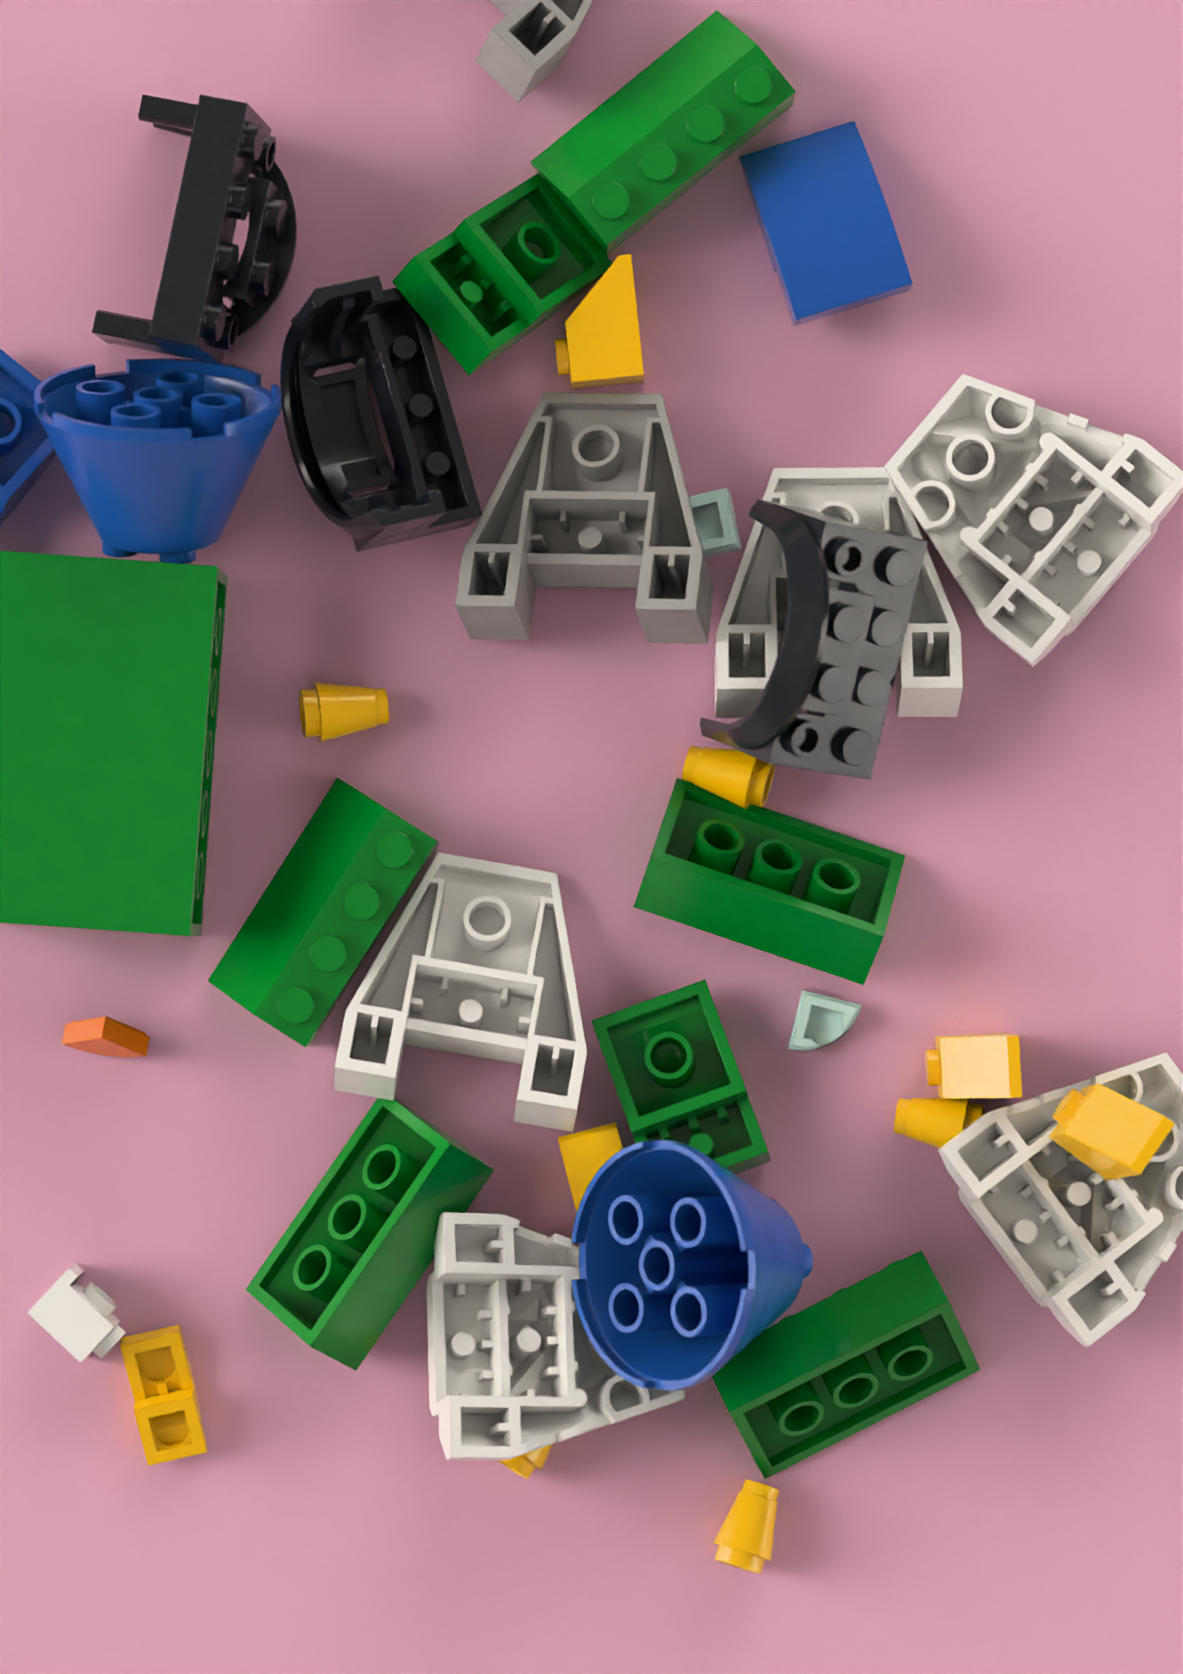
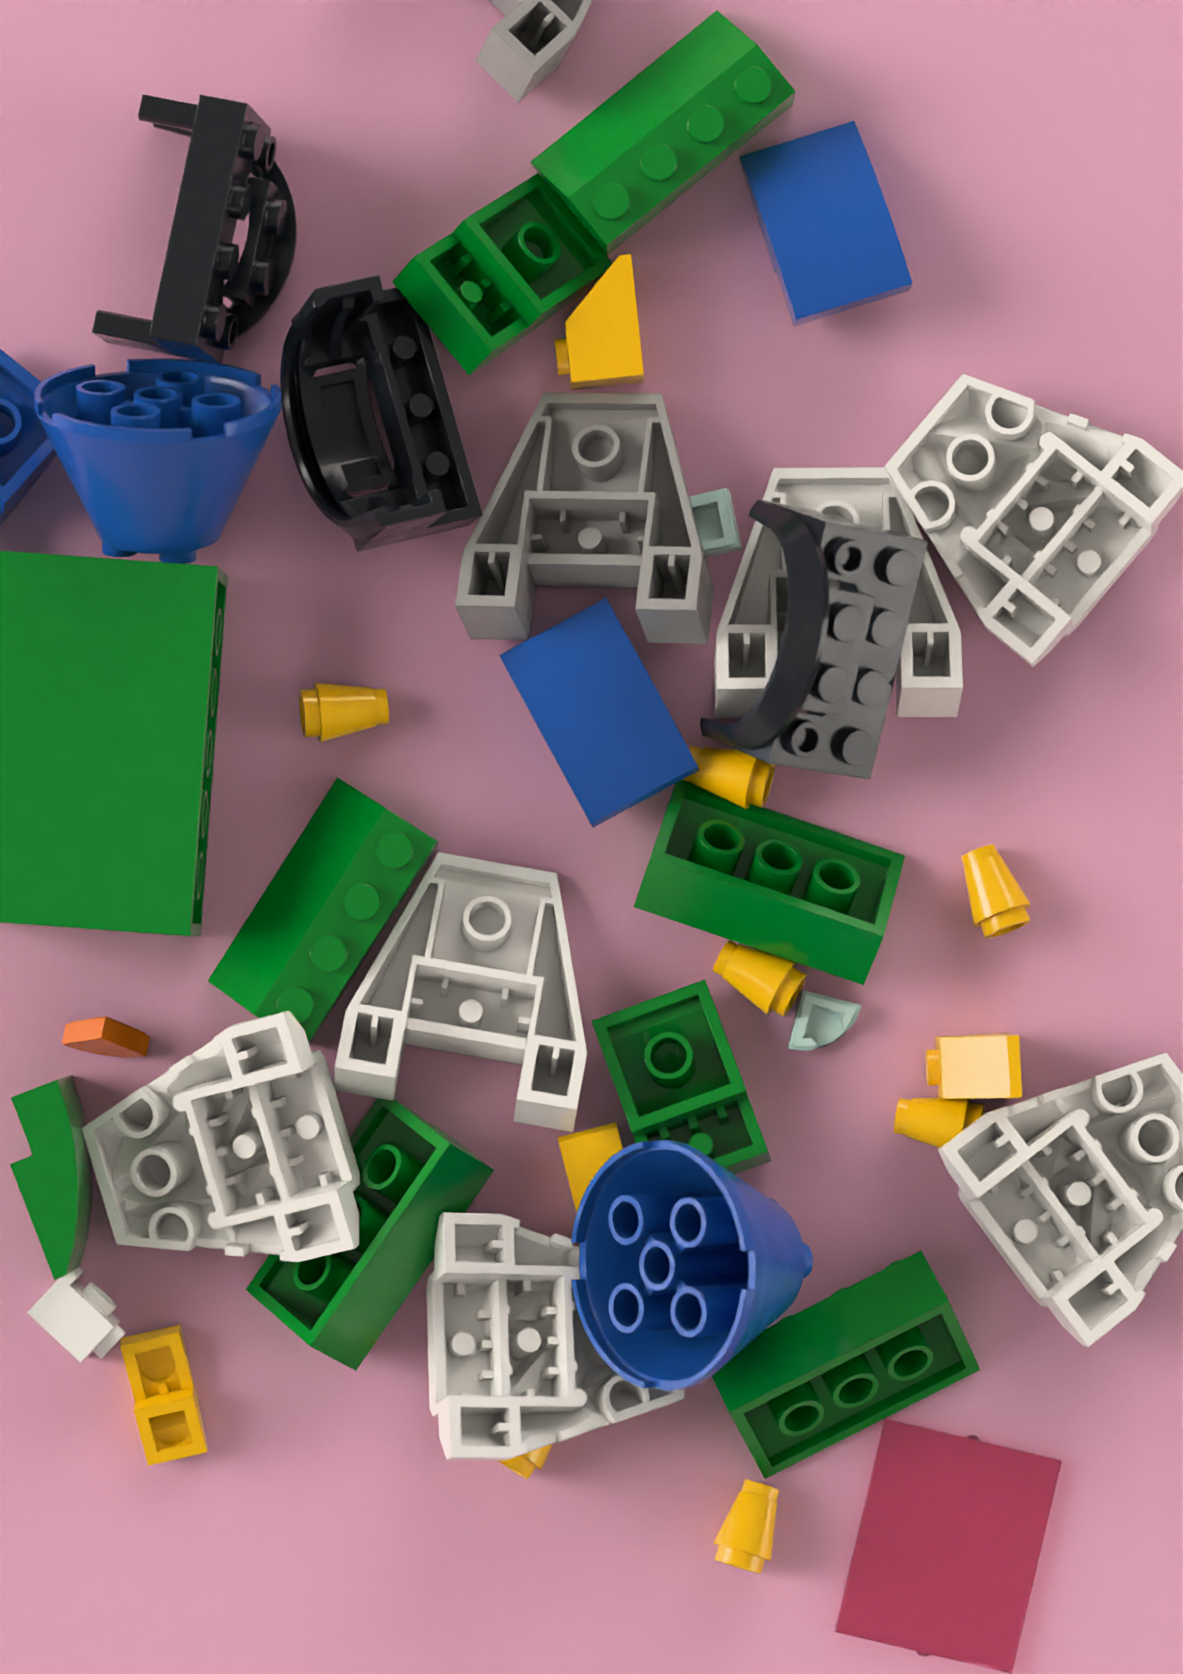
yellow slope [1049,1084,1175,1181] -> none
none -> green slope [10,1075,92,1280]
none -> white wedge [81,1010,360,1262]
none -> blue slope [499,598,699,828]
none -> yellow cone [712,940,807,1017]
none -> clear pink piece [835,1418,1062,1674]
none -> yellow cone [961,844,1031,939]

